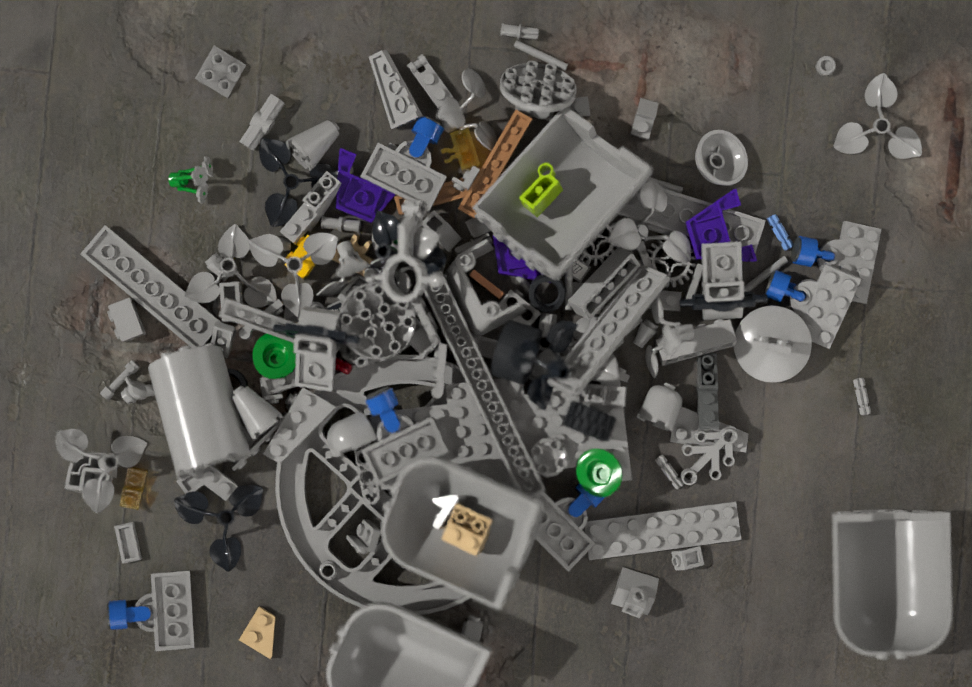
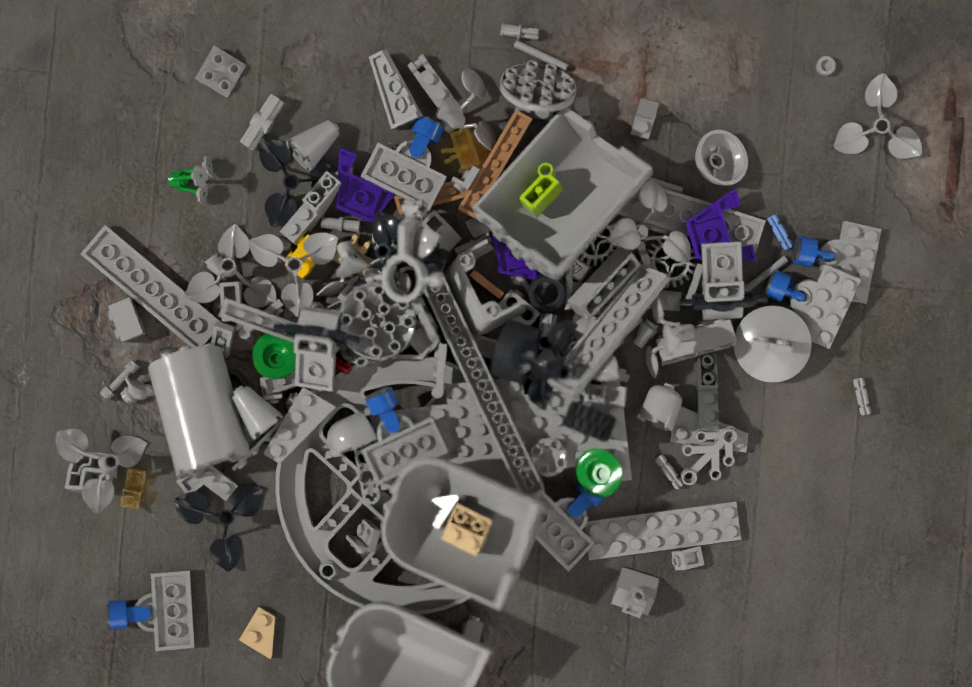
light grey tile [114,522,142,564] -> none
light grey cylinder [832,509,952,659] -> none

